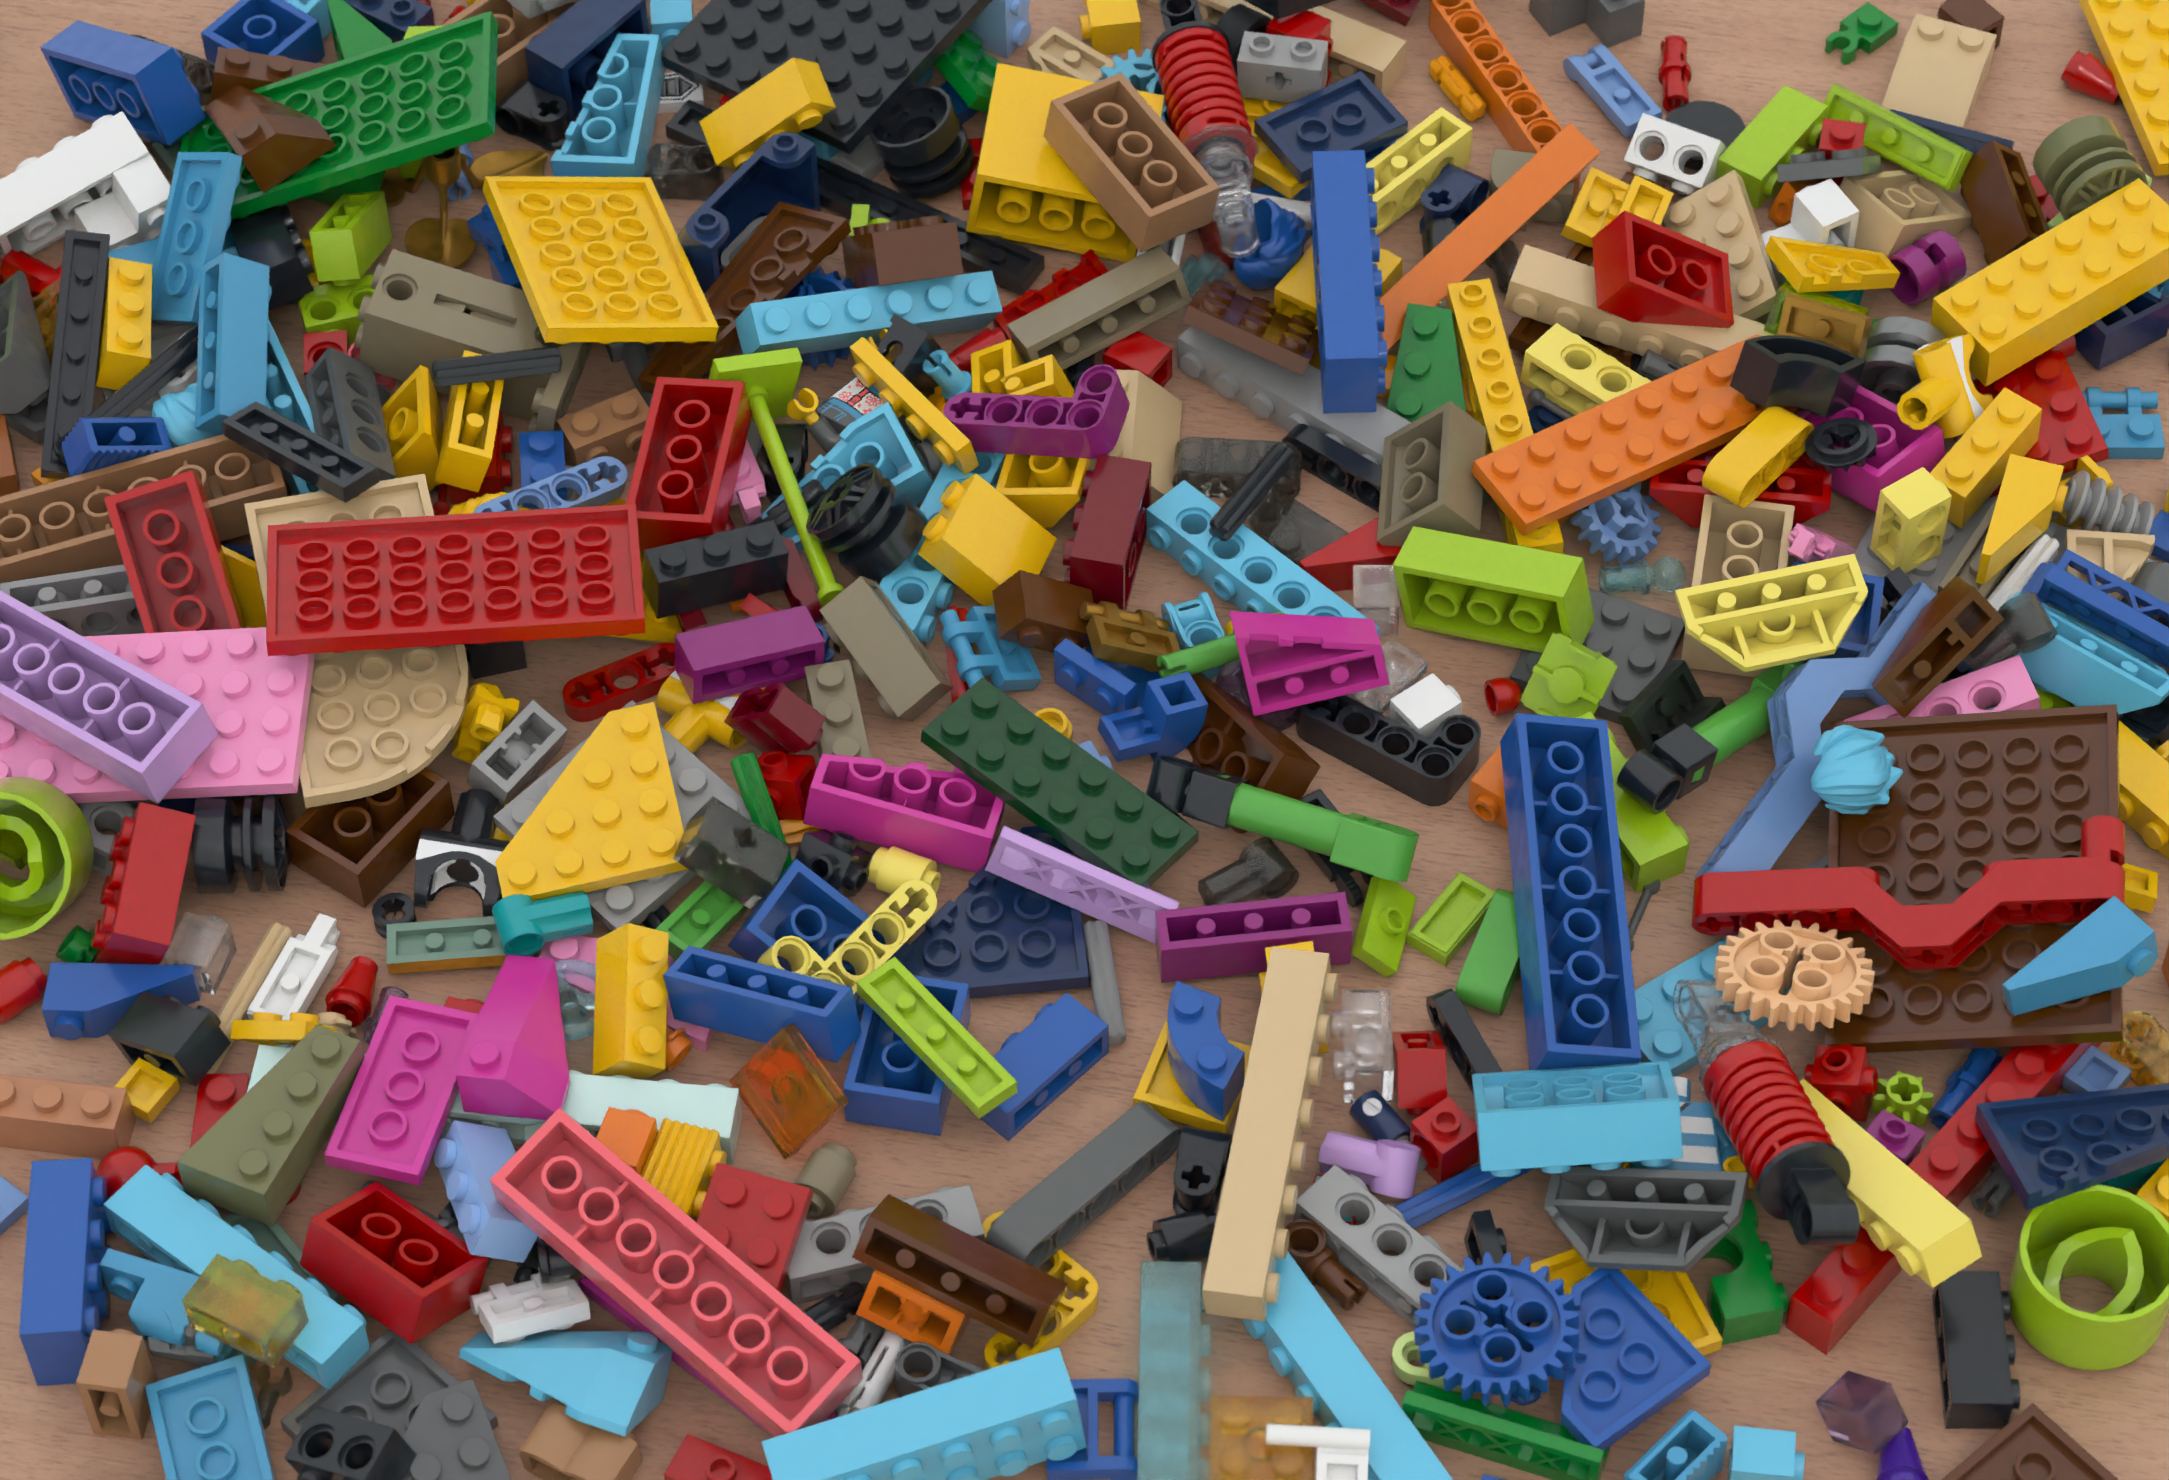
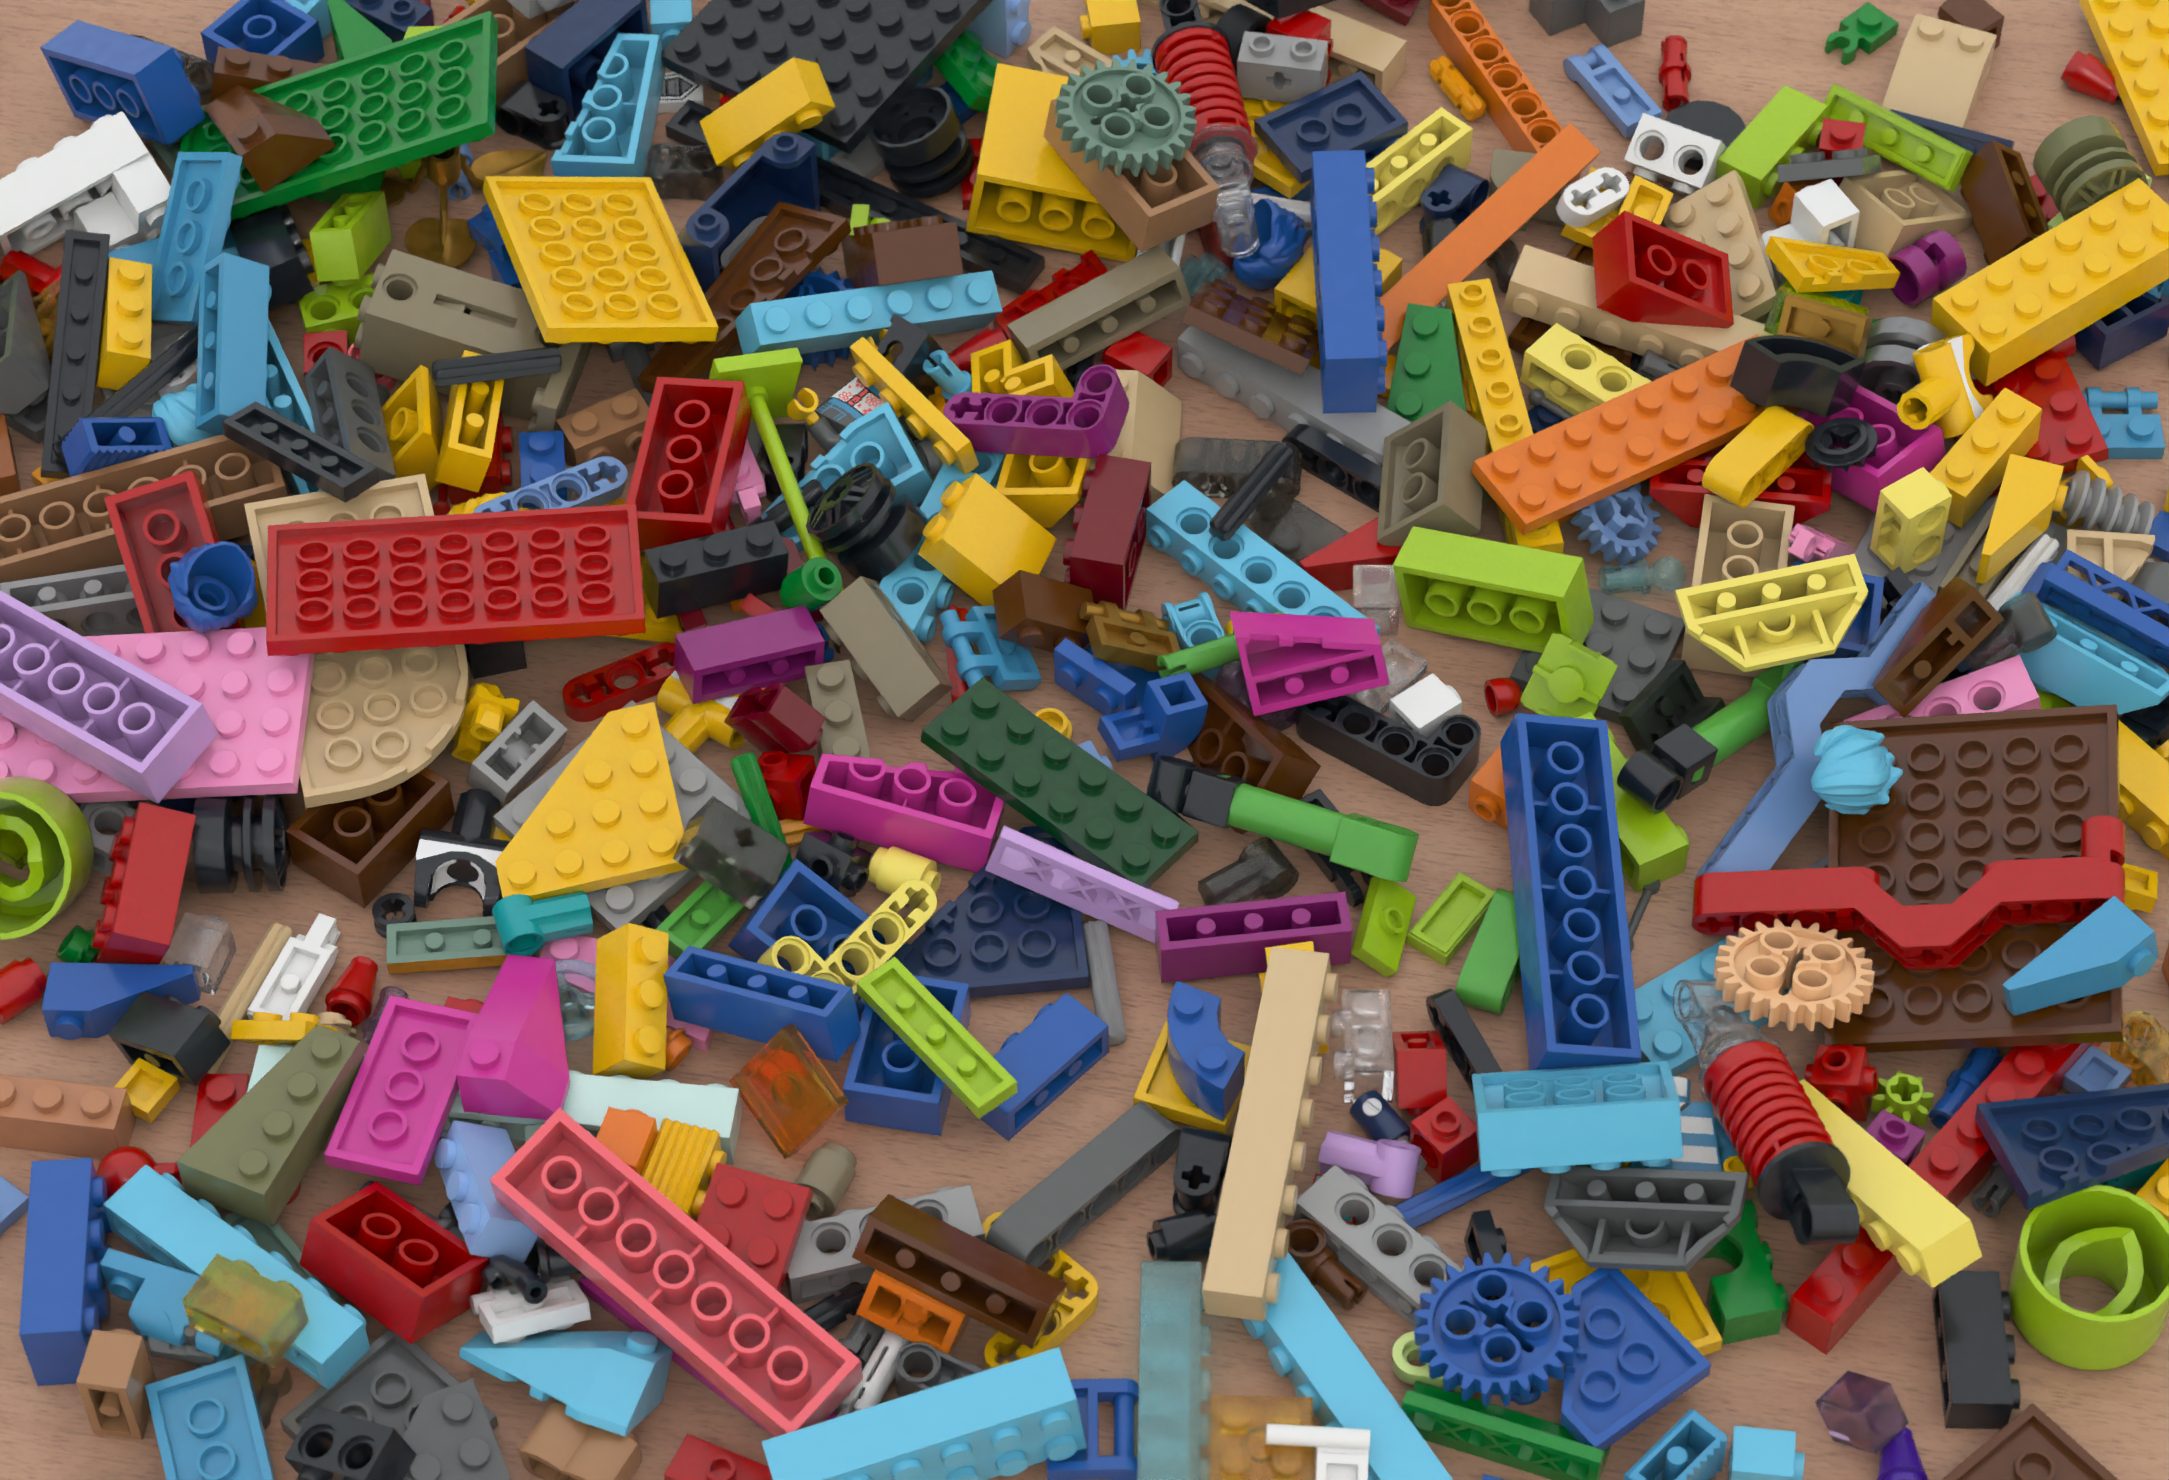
none -> blue hair [167,541,258,634]
none -> black arm [481,1254,548,1304]
none -> green brick [780,557,842,614]
none -> sand green gear [1054,58,1197,177]
none -> white beam [1556,167,1629,228]

